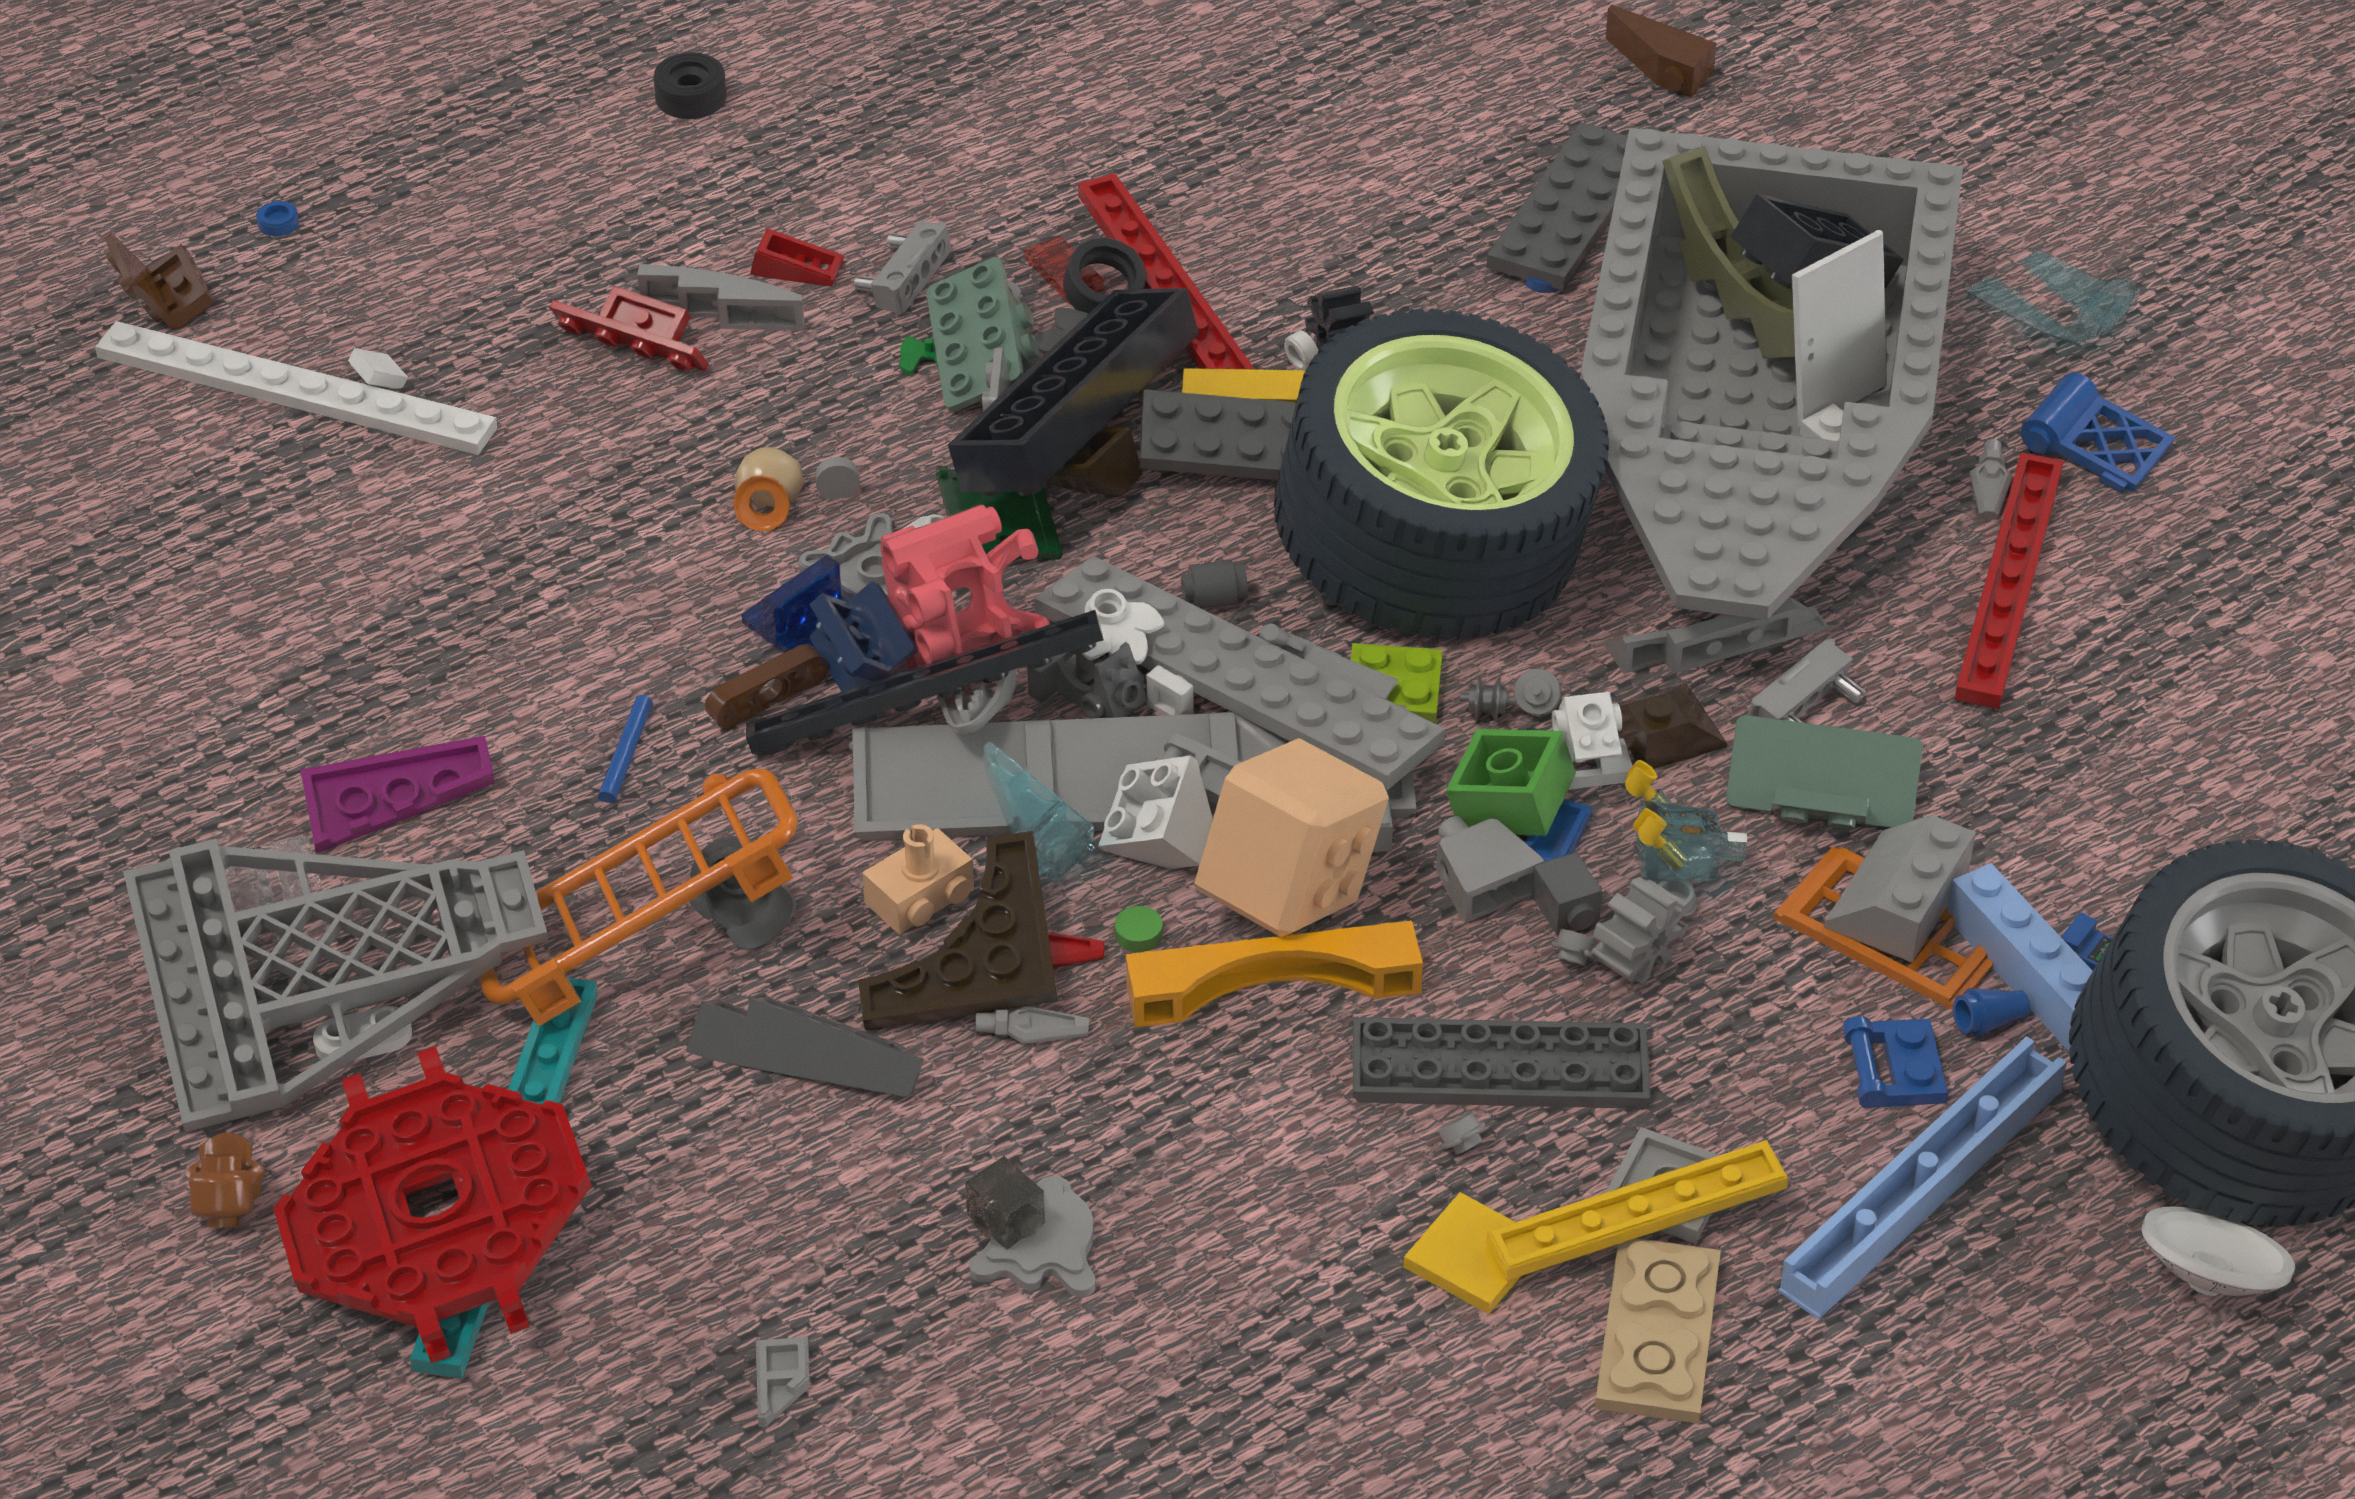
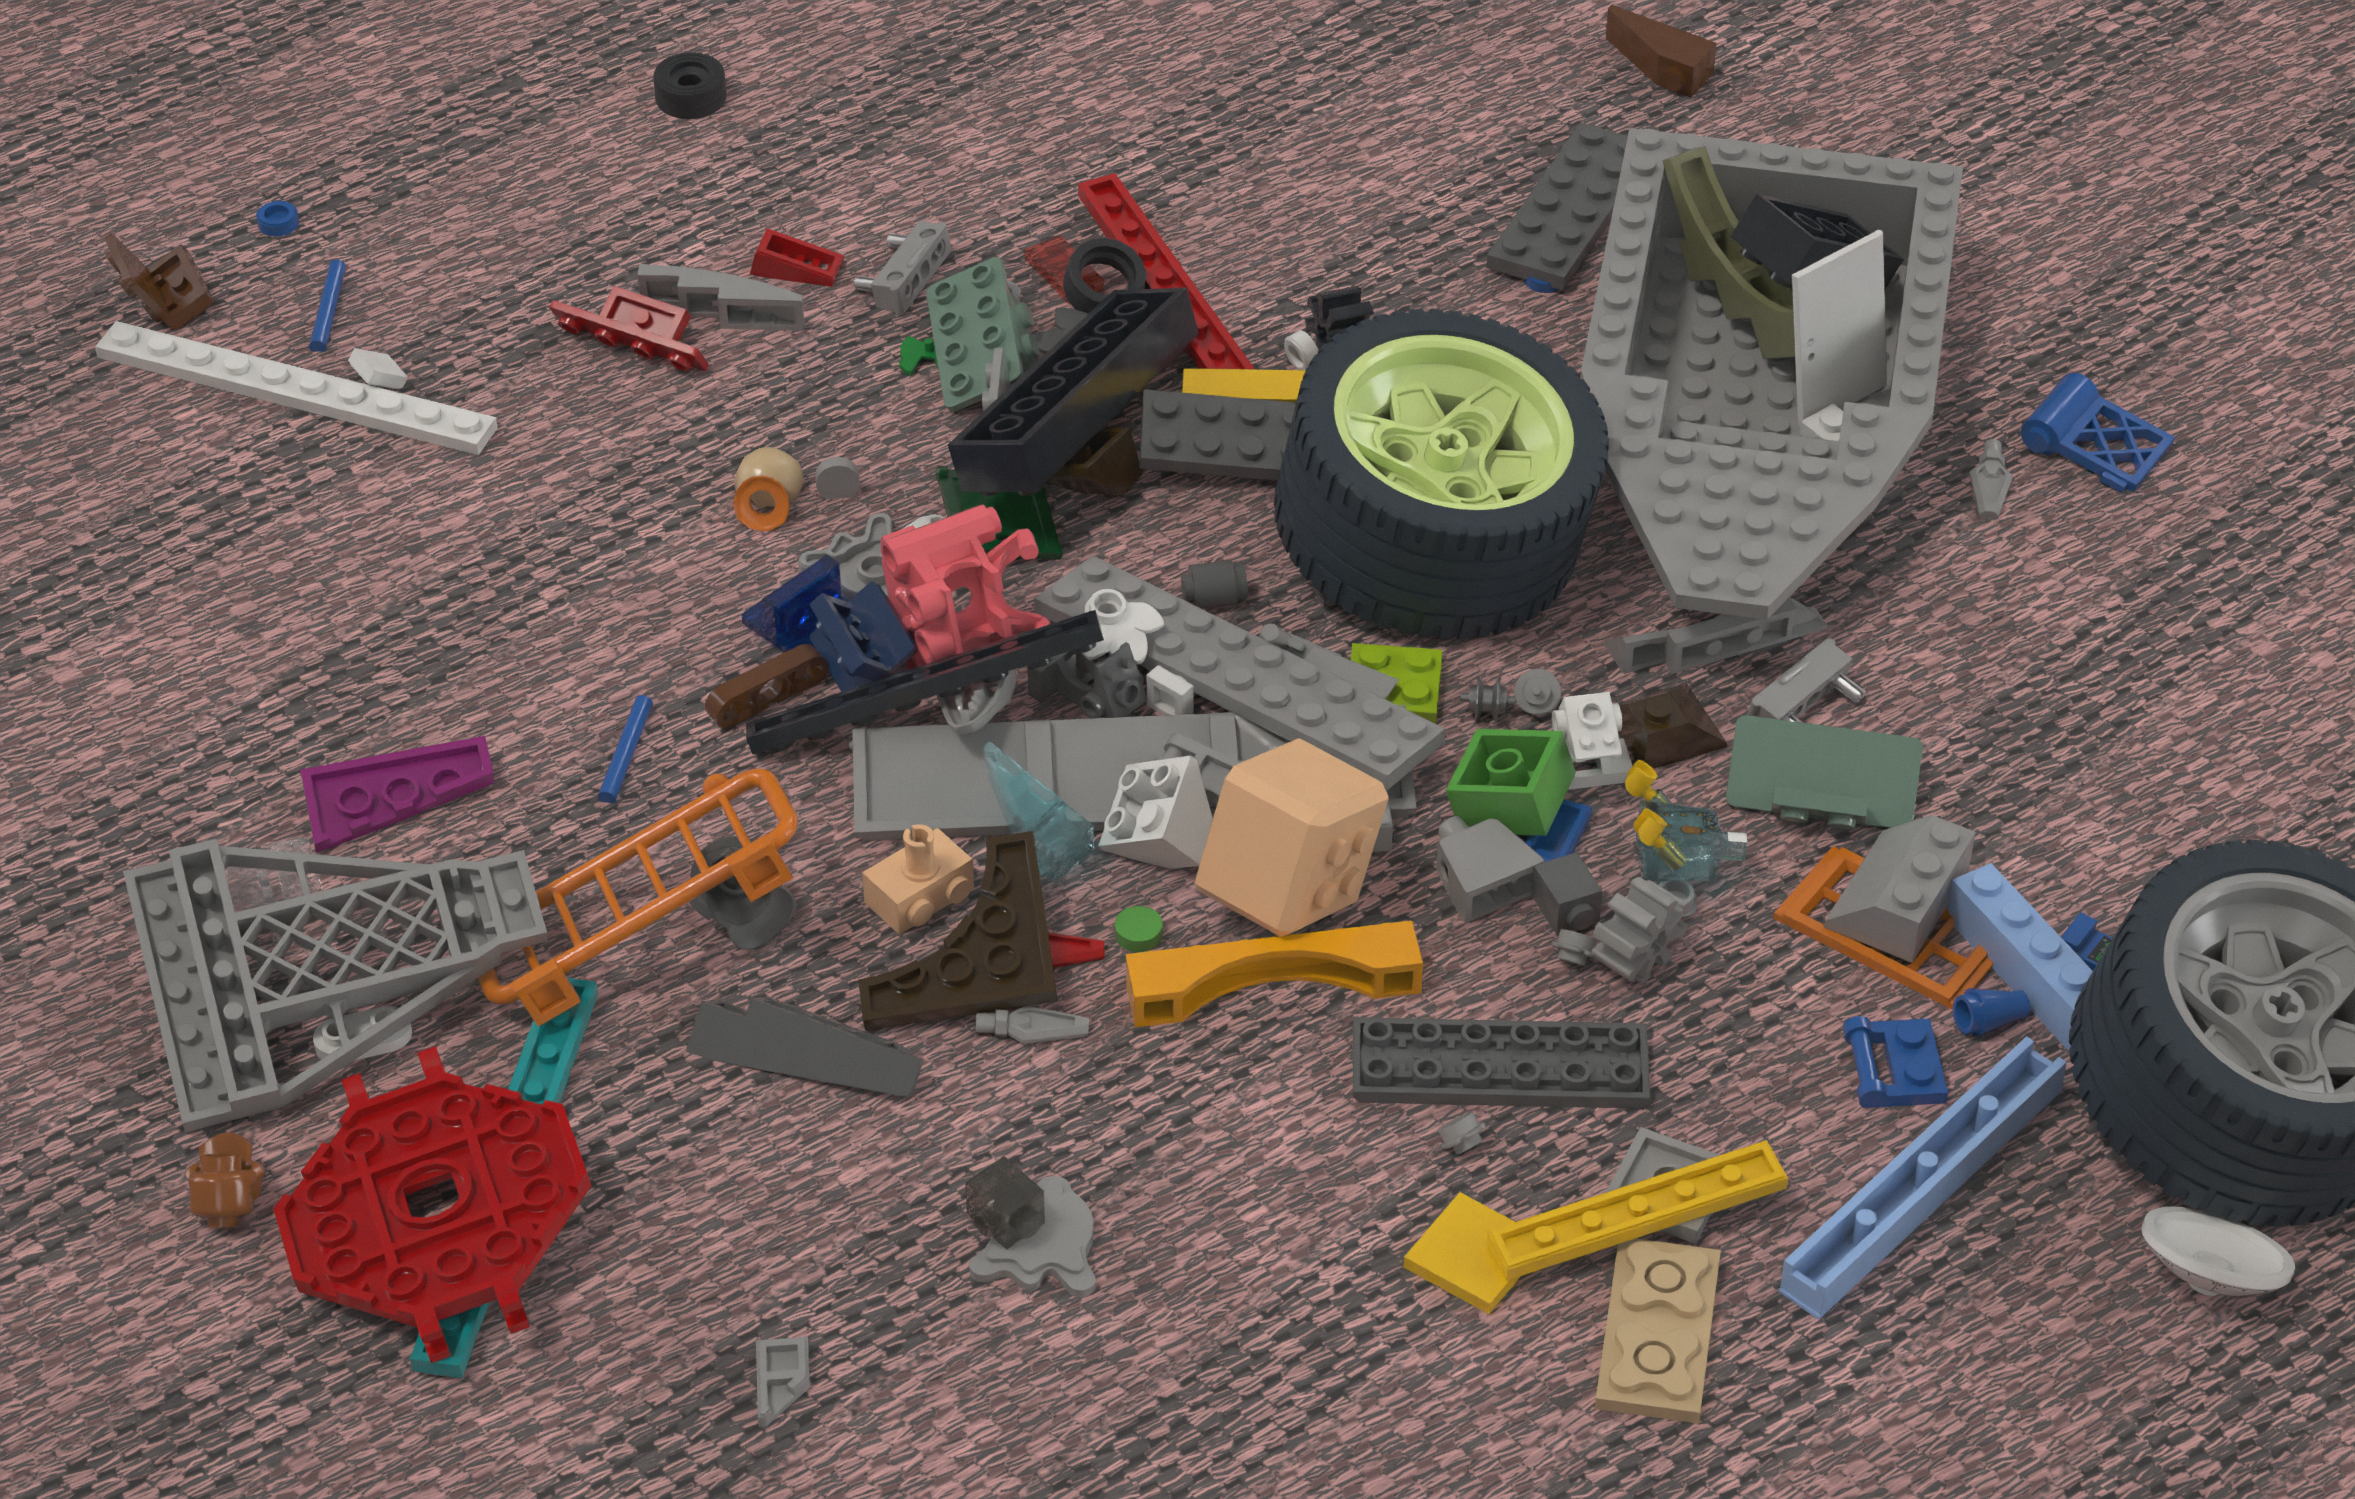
red plate [1954,452,2064,709] -> none
clear light blue piece [1964,250,2141,343] -> none
none -> blue bar [309,260,346,352]

